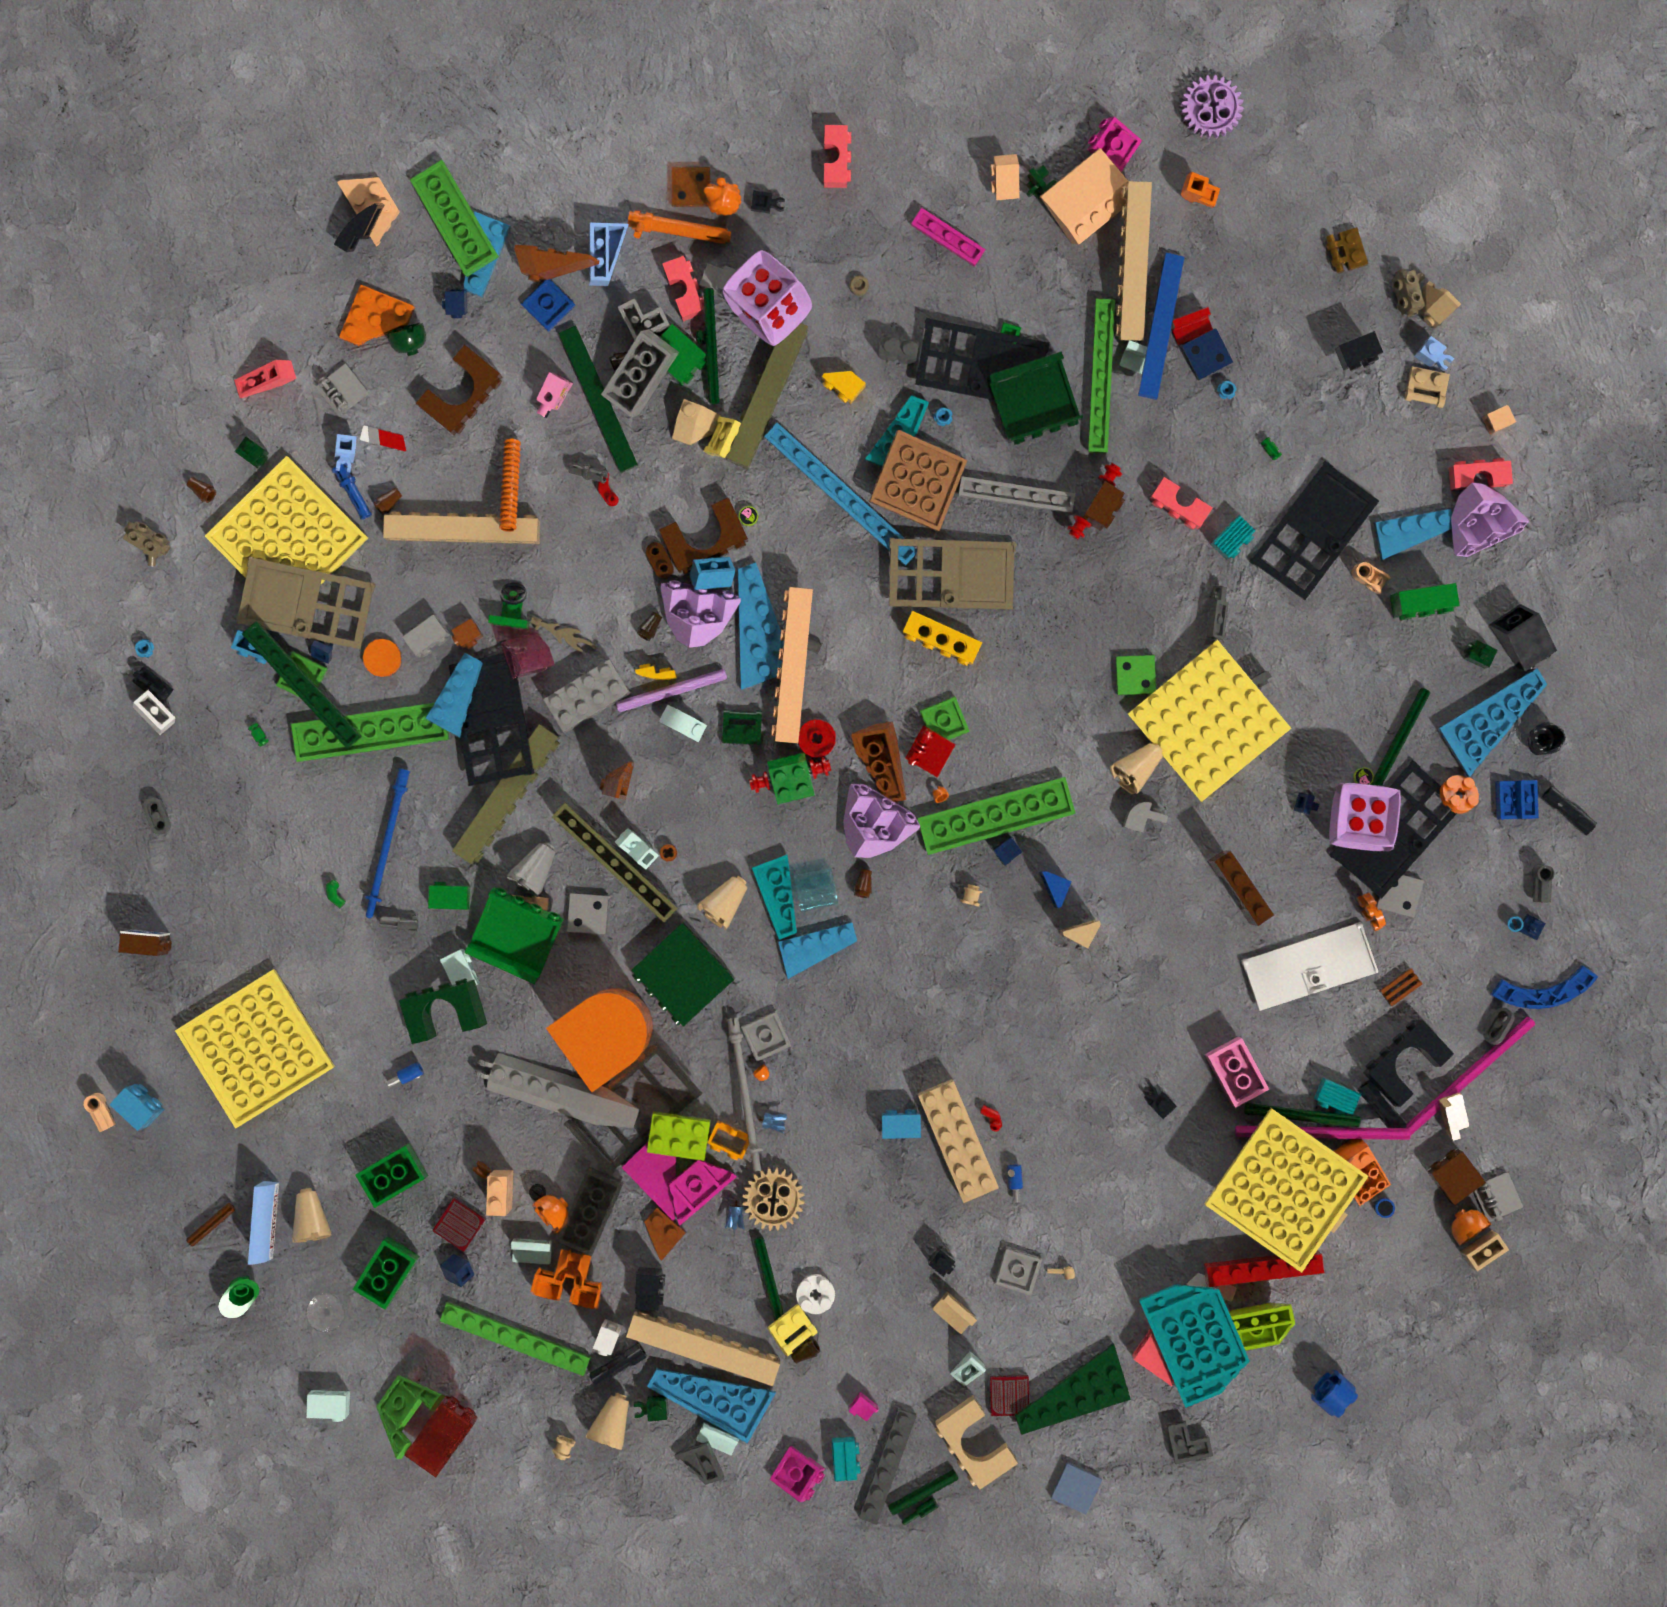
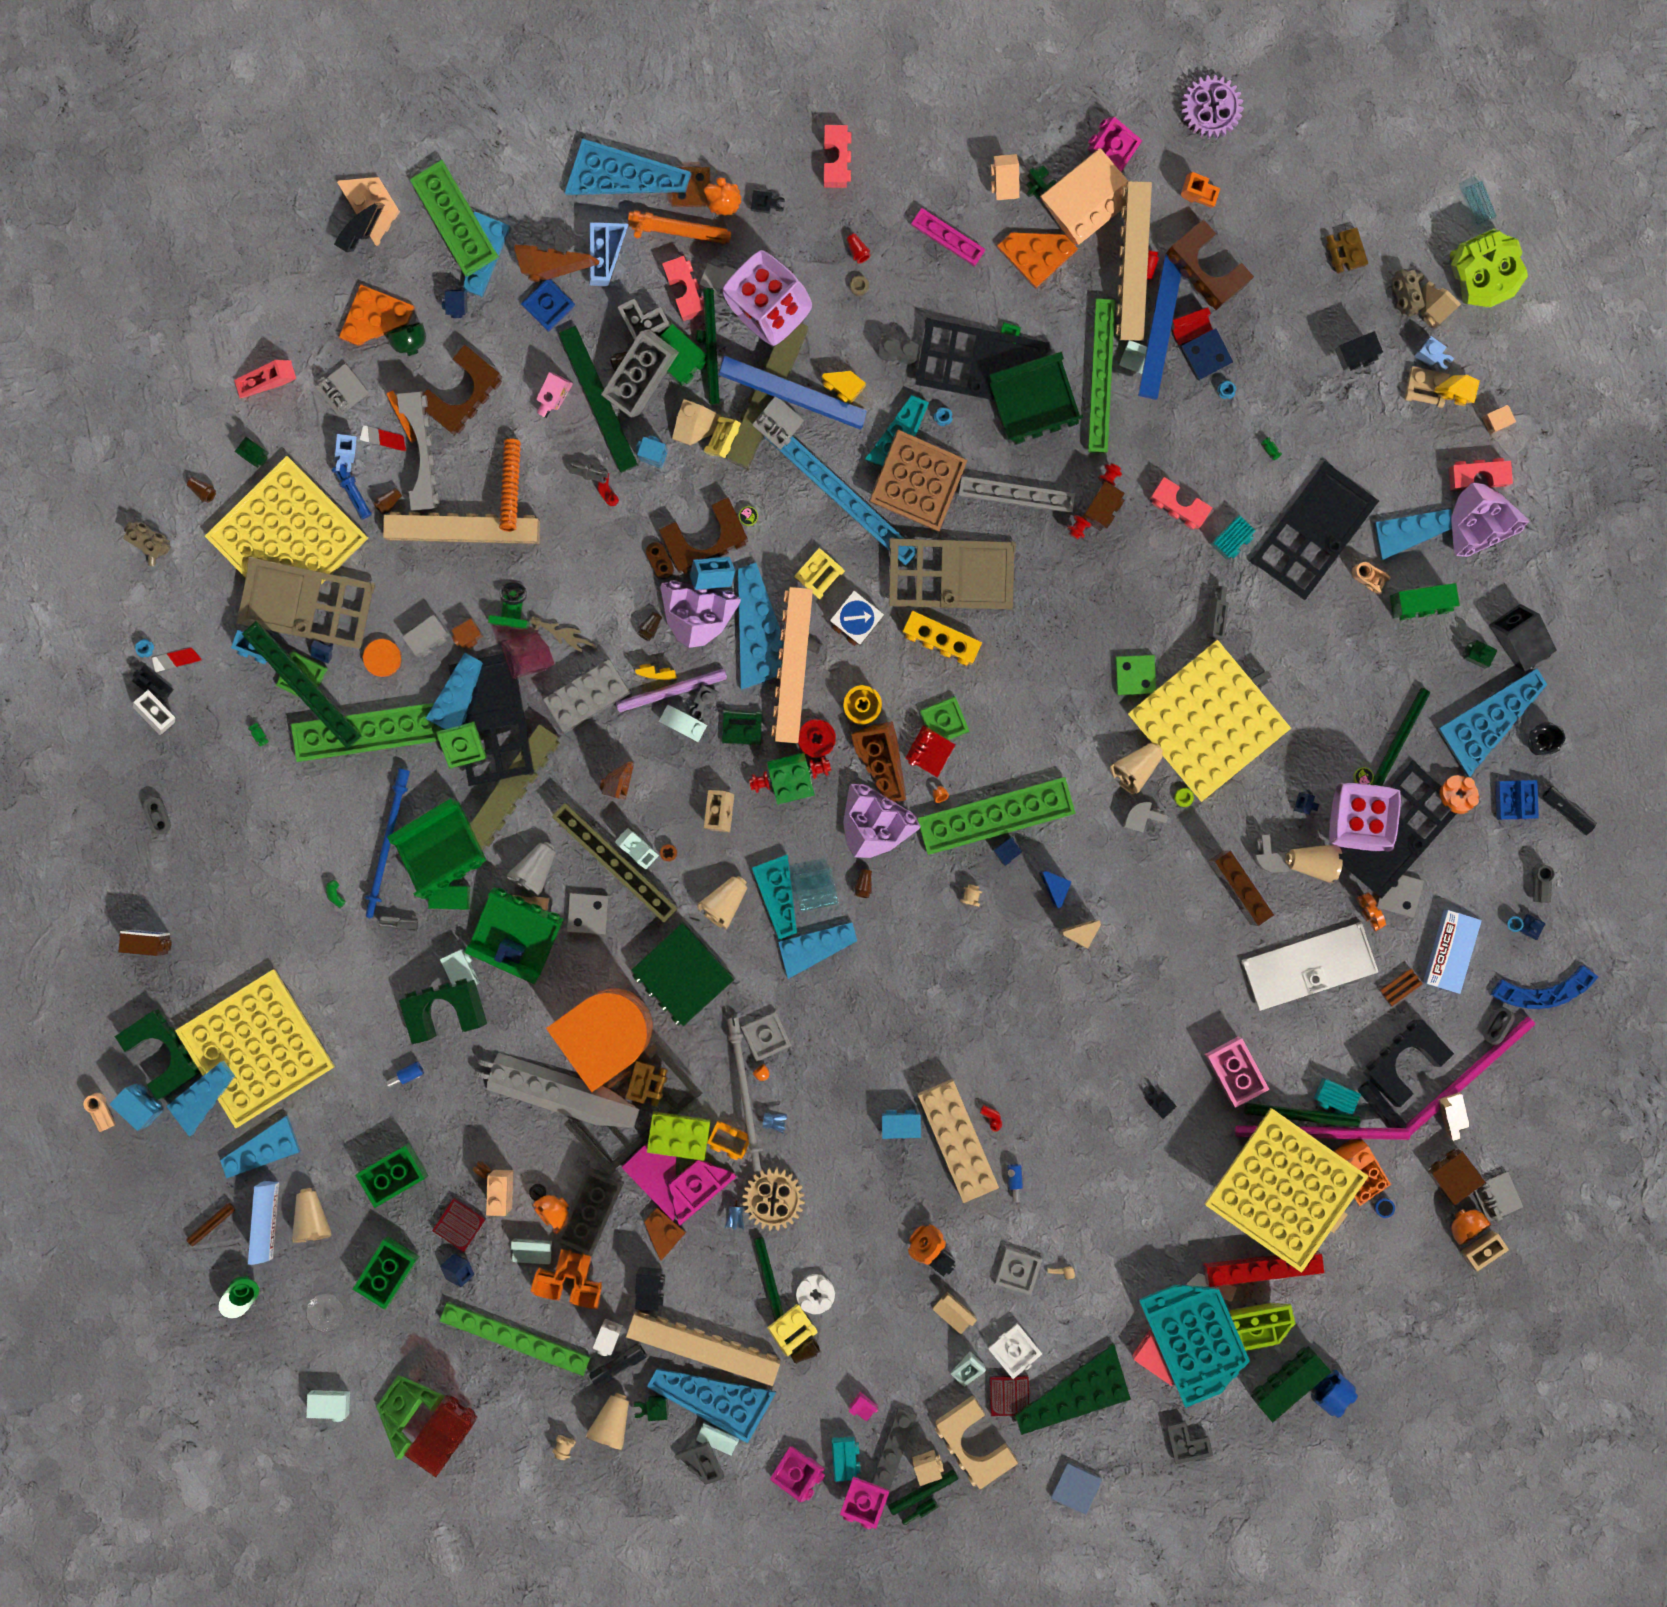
none -> dark green arch [114,1009,201,1100]
none -> sticker [152,648,202,672]
none -> dark azure wing [166,1061,235,1137]
none -> dark azure wing [220,1115,300,1178]
none -> orange hinge [386,390,417,443]
none -> green panel [387,798,487,899]
none -> light grey arch [397,392,439,510]
none -> bright green tile [437,722,487,769]
none -> dark blue panel [494,937,526,964]
none -> dark azure wing [565,139,691,195]
none -> pearl gold plate [626,1061,668,1107]
none -> dark azure brick [636,436,668,468]
none -> black plate [690,683,719,720]
none -> tan brick [704,790,735,832]
none -> tile [718,356,867,430]
none -> light grey hinge [752,397,804,450]
none -> light yellow plate [794,548,845,600]
none -> piece [830,591,884,646]
none -> dark pink plate [840,1476,890,1529]
none -> yellow brick [843,685,882,725]
none -> red cone [846,234,871,264]
none -> orange plate [908,1224,946,1265]
none -> tan brick [912,1450,944,1486]
none -> white plate [988,1323,1042,1379]
none -> orange plate [997,233,1078,289]
none -> red cone [1147,250,1159,279]
none -> reddish brown arch [1166,219,1254,310]
none -> lime tile [1174,788,1194,807]
none -> dark green brick [1251,1346,1331,1423]
none -> light grey brick [1253,834,1289,873]
none -> tan cone [1285,844,1343,883]
none -> light blue slope [1423,910,1482,994]
none -> yellow slope [1434,375,1480,406]
none -> lime brick [1450,228,1528,307]
none -> clear light blue tile [1463,181,1496,225]

